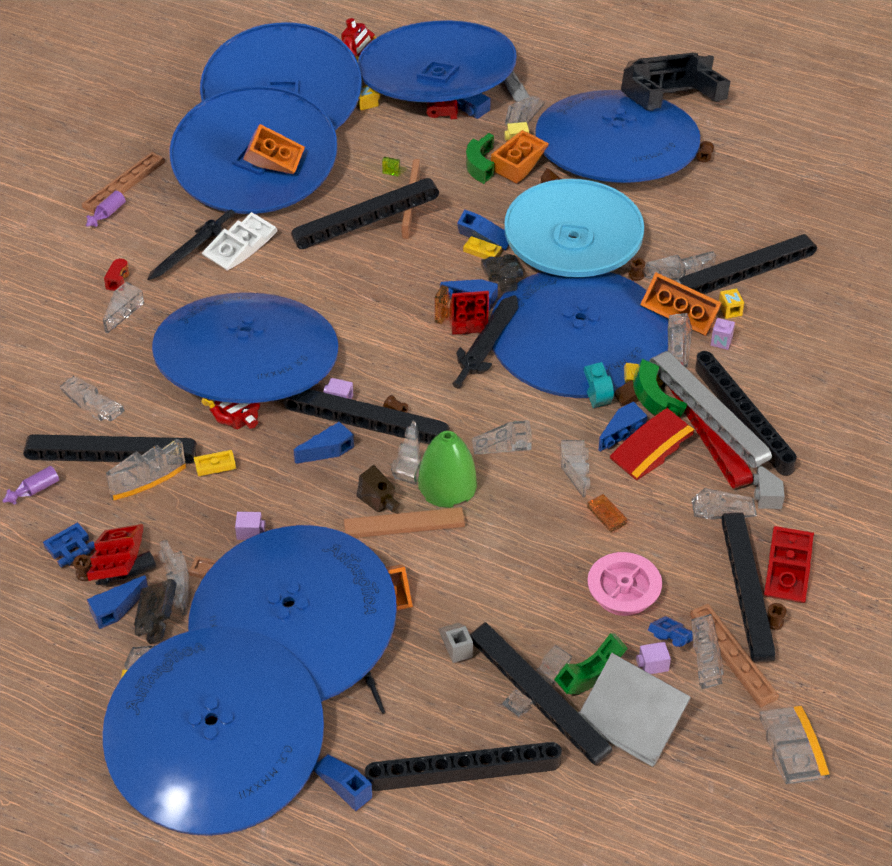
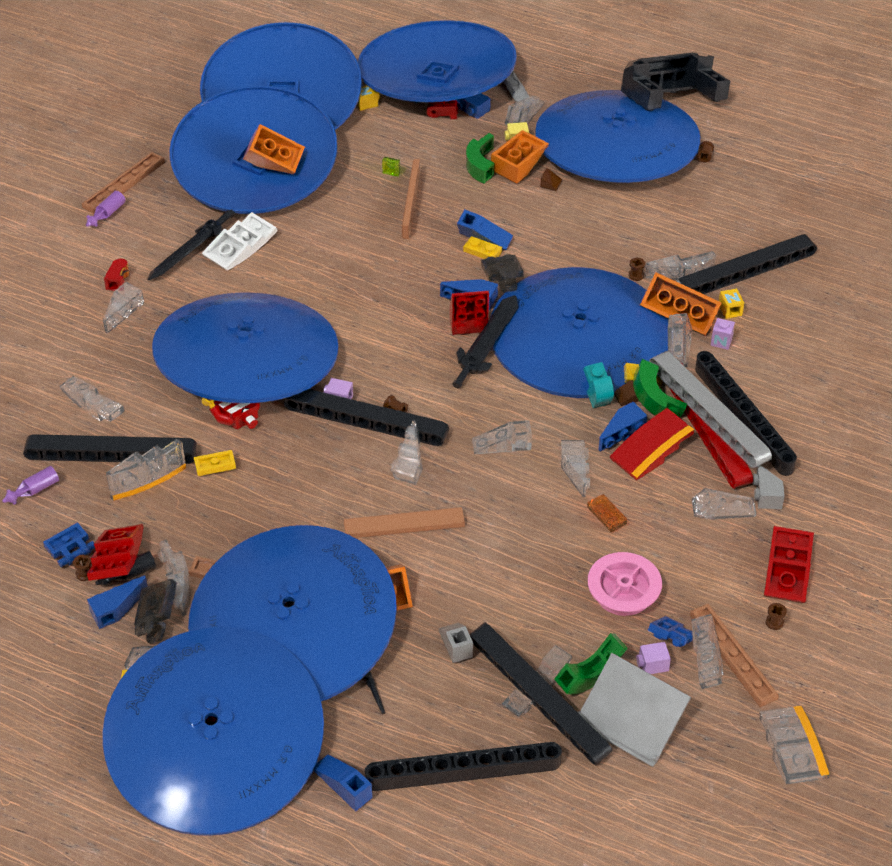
lavender brick [235,512,266,540] -> none
black beam [291,178,439,249] -> none
blue slope [293,422,354,464] -> none
red torso [341,18,377,62] -> none
dark brown torso [356,465,400,512] -> none
bright green cylinder [418,431,477,508] -> none
clear orange plate [435,285,450,324] -> none
medium azure dish [504,179,644,277] -> none
black beam [722,512,775,663] -> none

